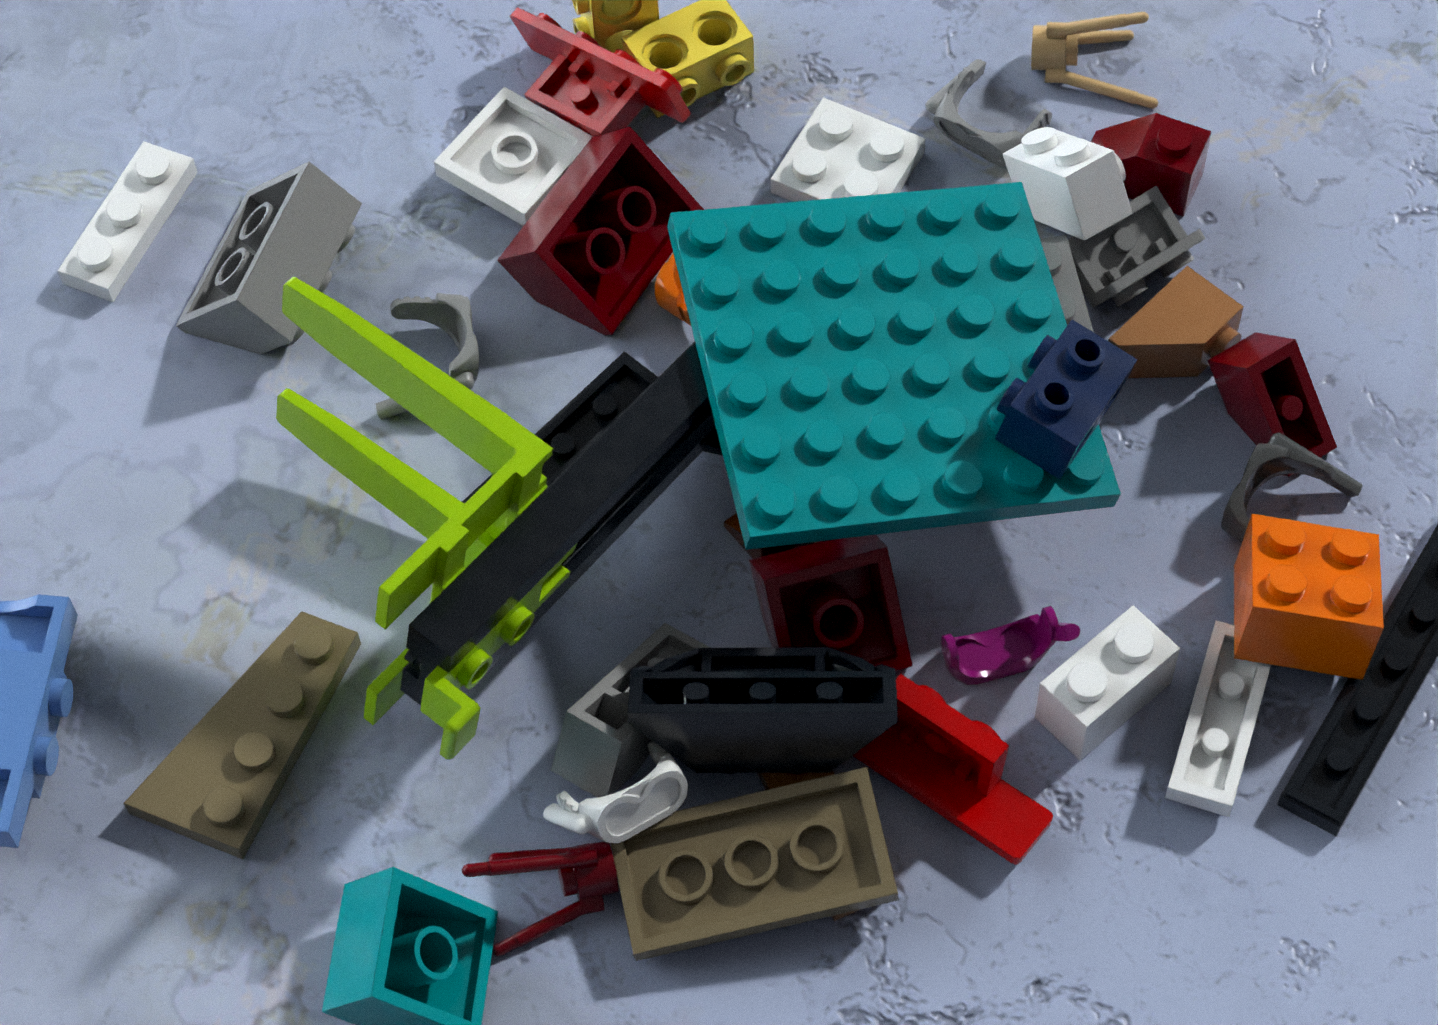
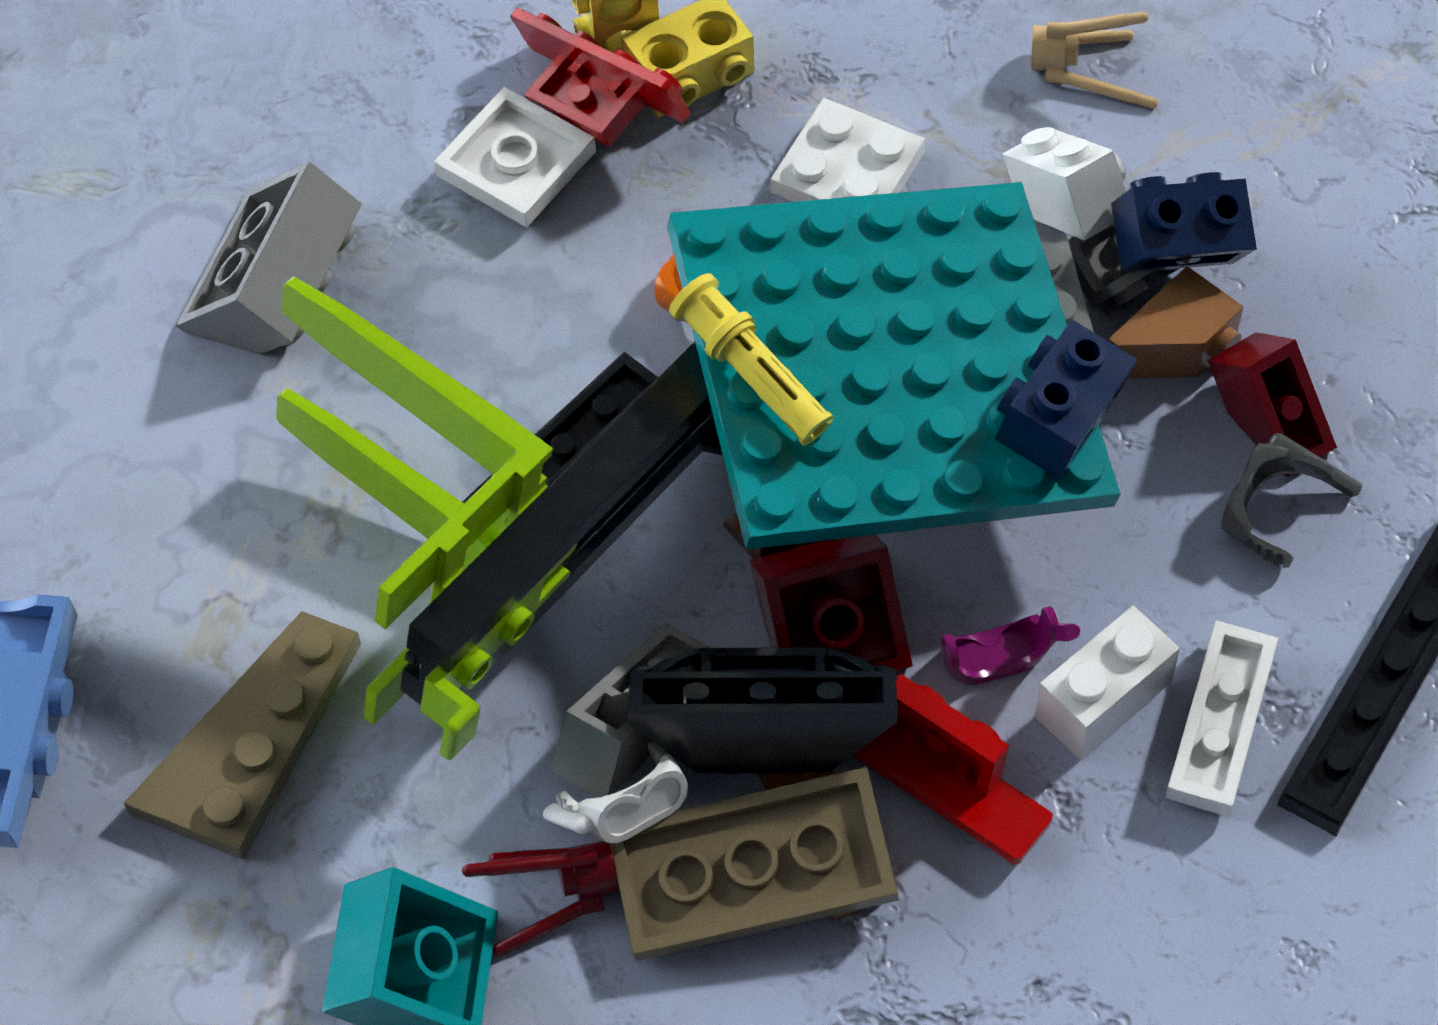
white plate [58,141,197,302] -> none
light grey helmet [376,293,479,420] -> none
dark red slope [497,127,704,336] -> none
light grey helmet [925,59,1052,166] -> none
dark red slope [1091,113,1212,217] -> none
orange brick [1234,514,1384,680] -> none
none -> light yellow pin [669,273,834,446]
none -> dark blue brick [1111,172,1257,273]

